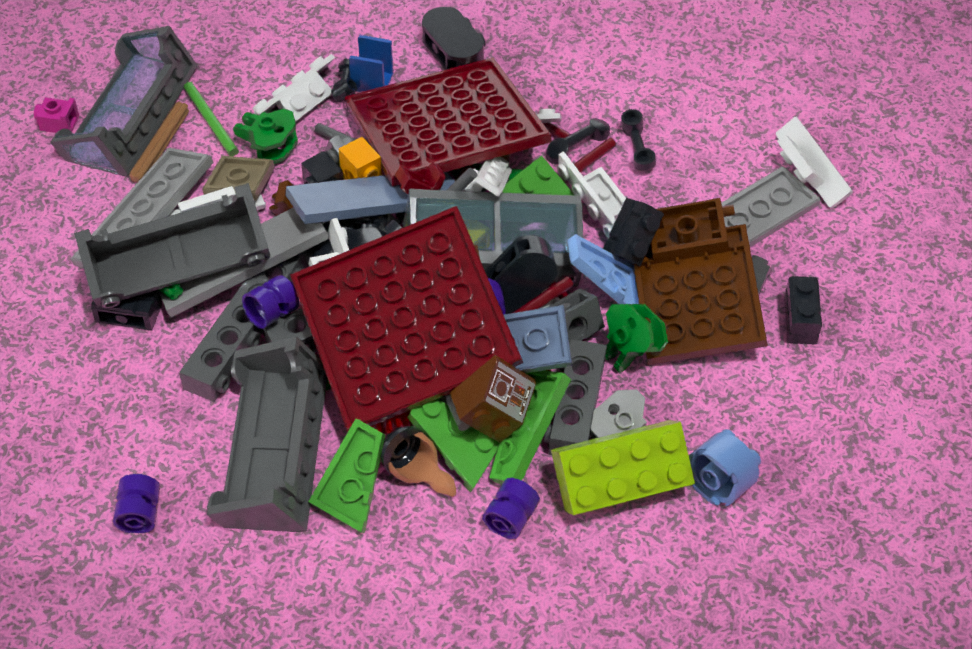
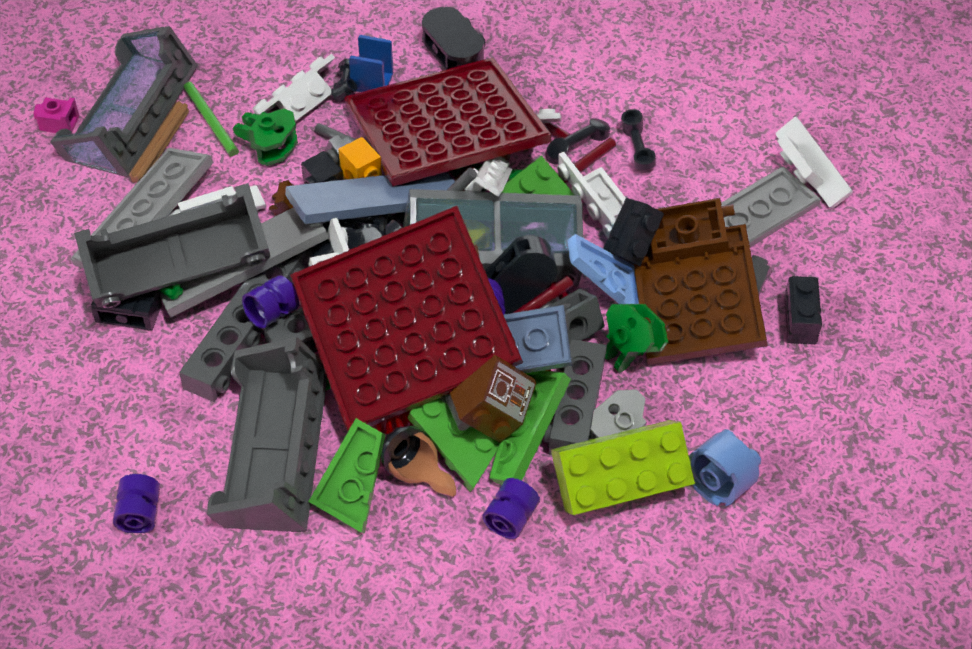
dark tan tile [202,156,275,201] -> none
dark red bracket [395,162,445,194] -> none

